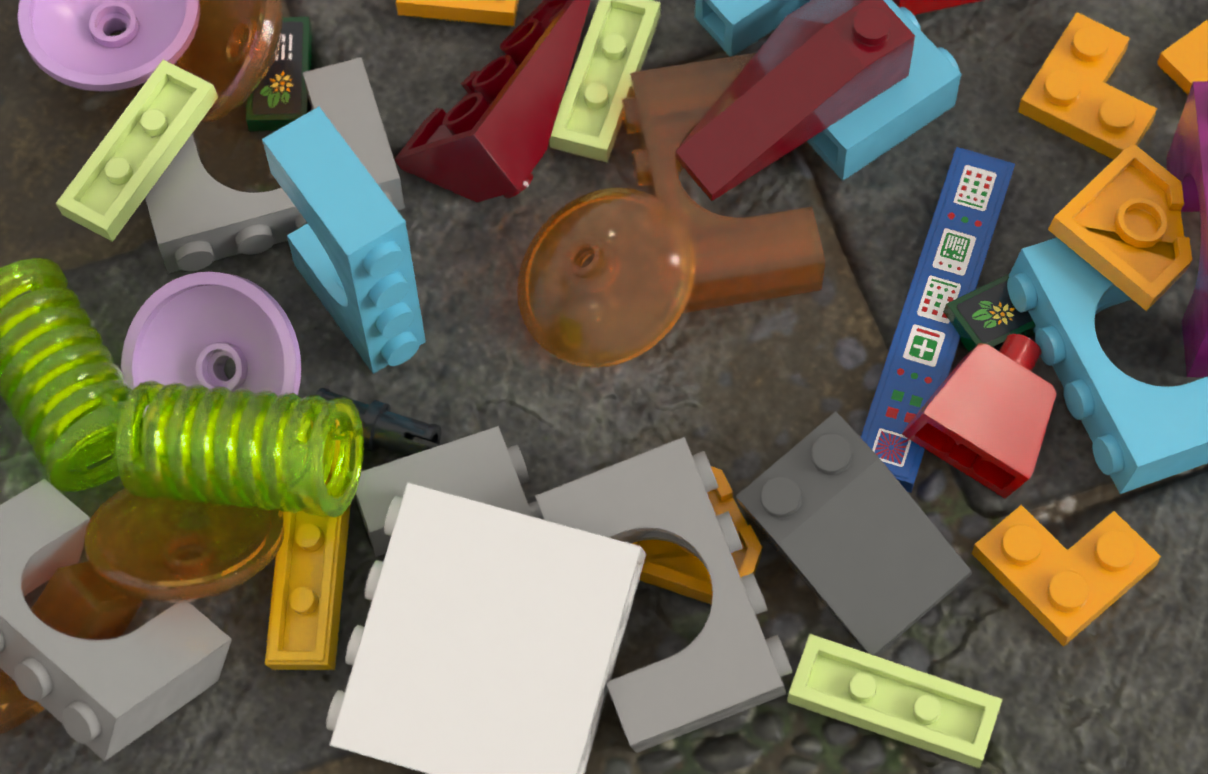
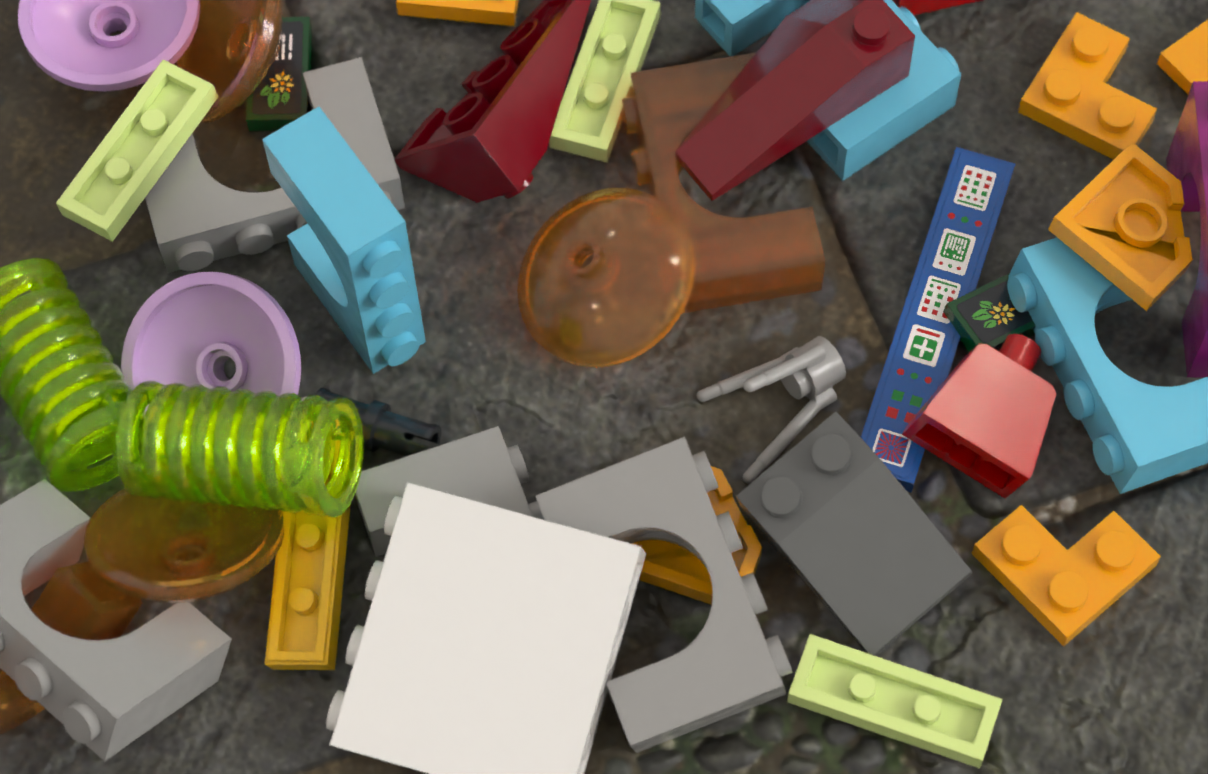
none -> light grey plant [697,336,846,484]

